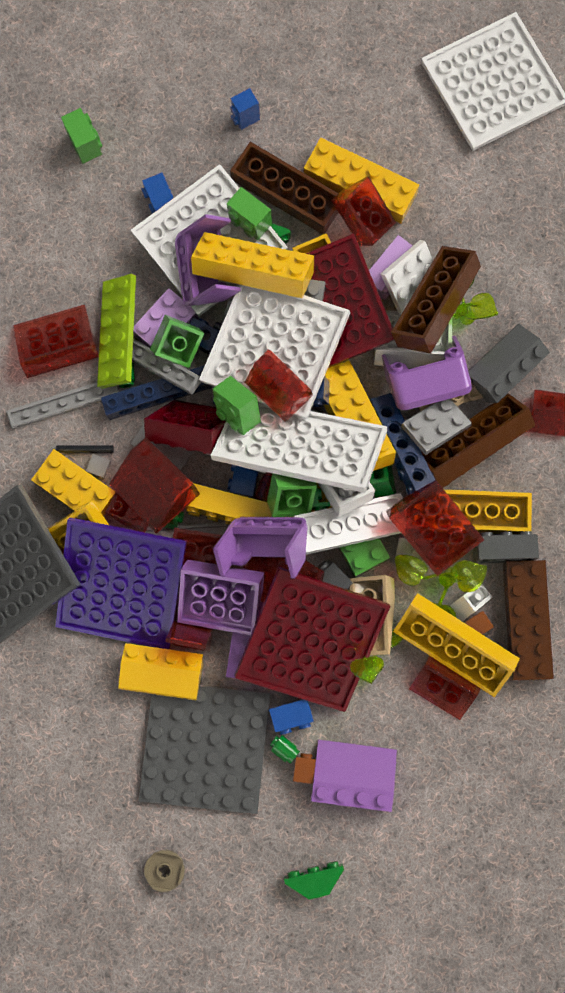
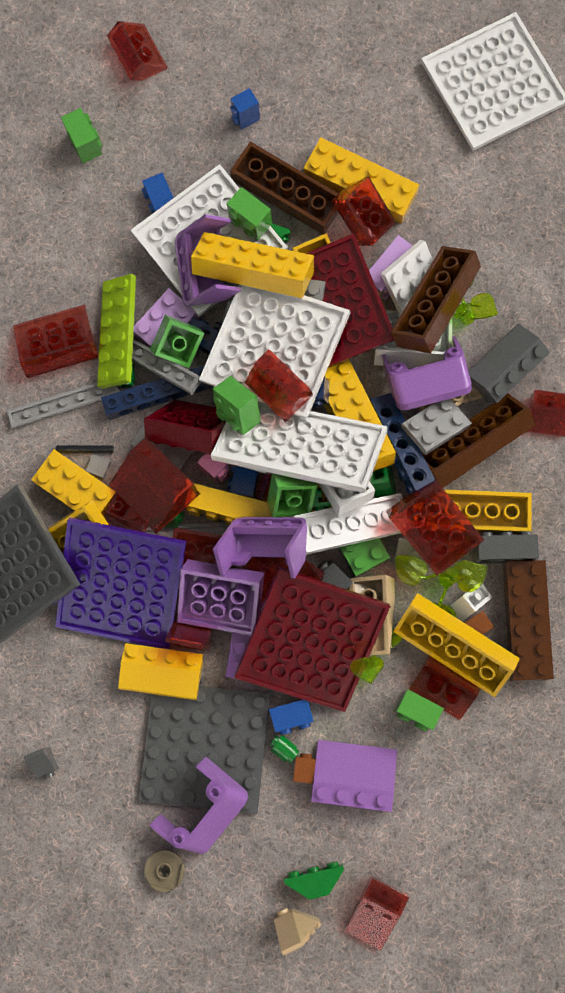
none -> dark grey slope [24,747,59,780]
none -> clear red slope [107,21,168,81]
none -> medium lavender windscreen [150,757,248,854]
none -> bright pink brick [197,454,230,484]
none -> tan wedge [274,907,321,955]
none -> clear red slope [344,875,409,951]
none -> bright green brick [394,689,444,732]

